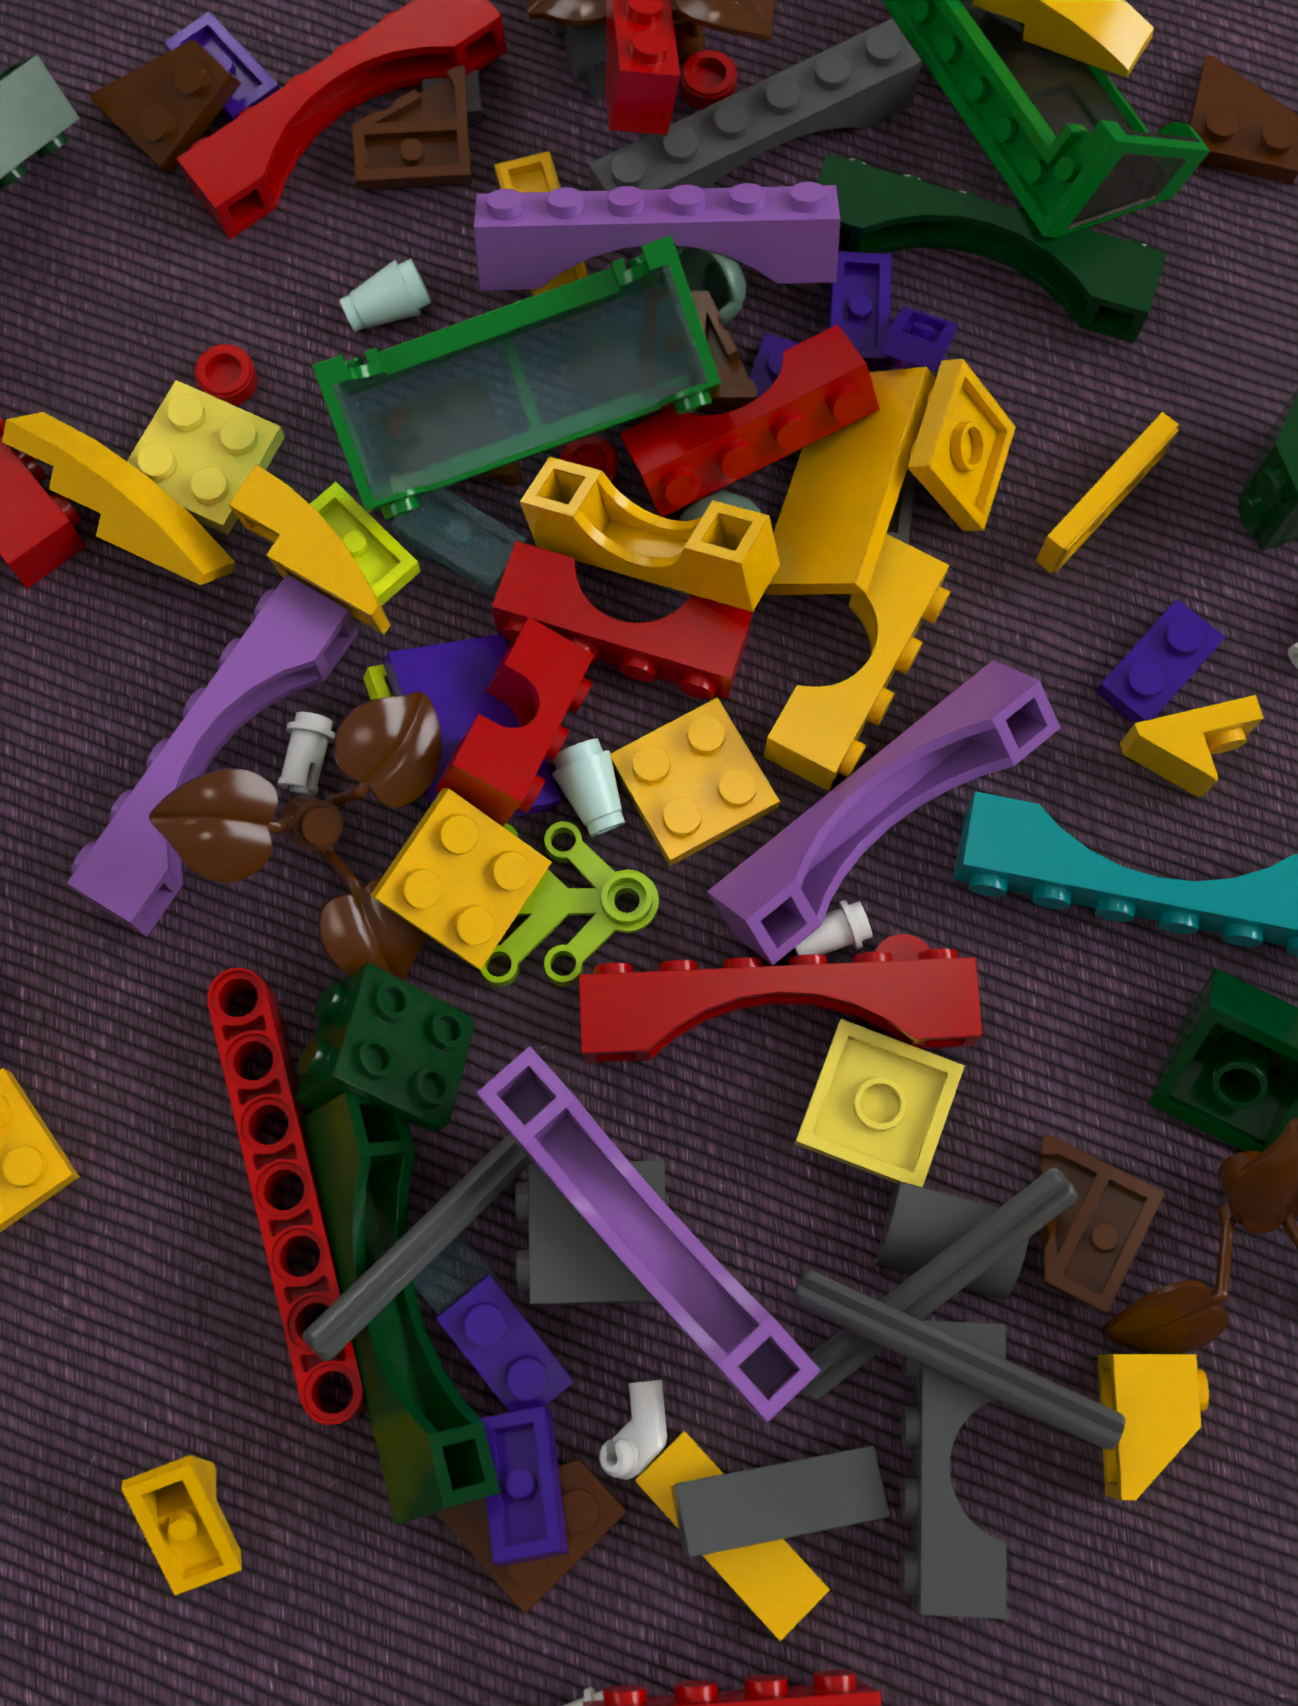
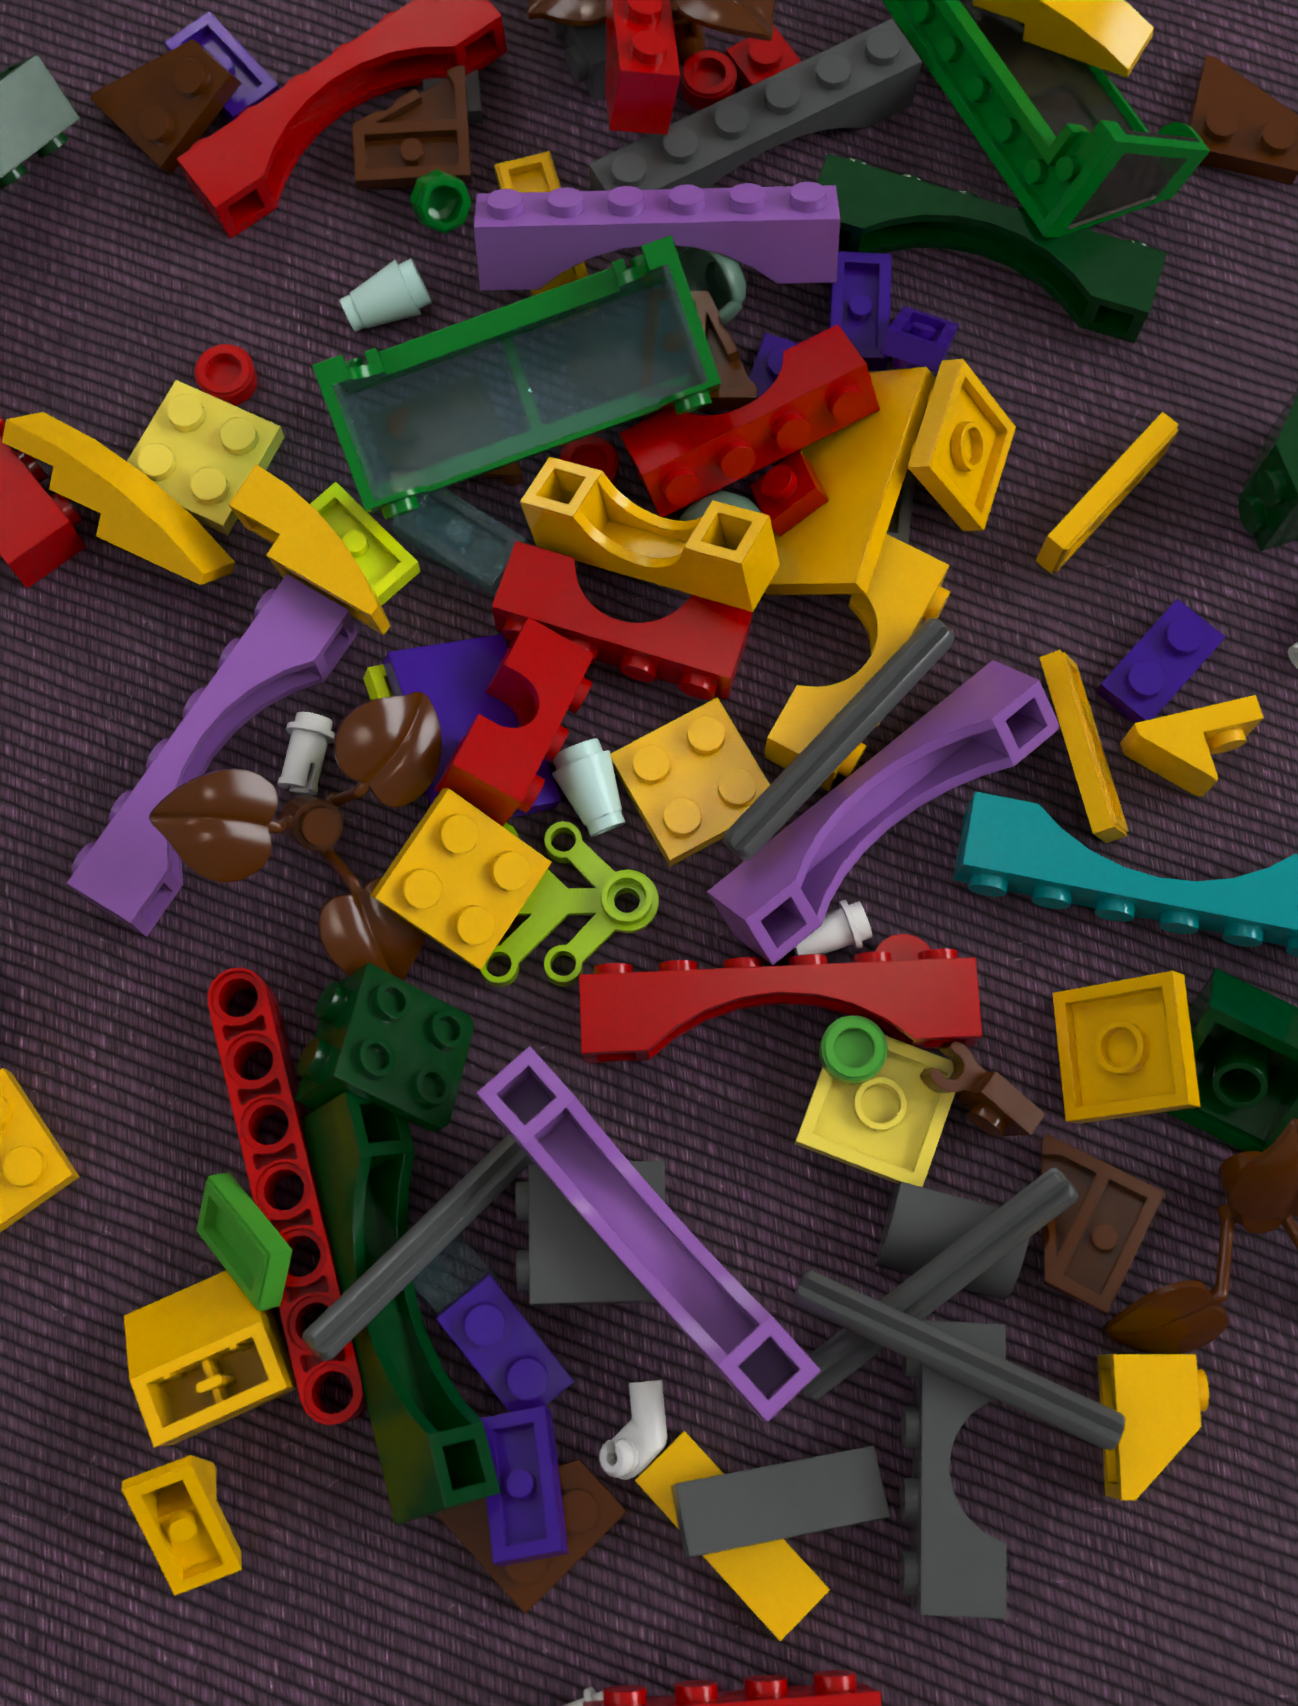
none -> yellow slope [124,1270,298,1447]
none -> bright green tile [197,1172,292,1311]
none -> green tile [410,169,472,234]
none -> dark grey axle [724,617,955,861]
none -> red plate [726,25,802,89]
none -> red plate [750,450,829,537]
none -> bright green tile [819,1015,888,1085]
none -> reddish brown plate [920,1041,1045,1138]
none -> yellow tile [1039,650,1129,843]
none -> yellow plate [1052,971,1200,1124]

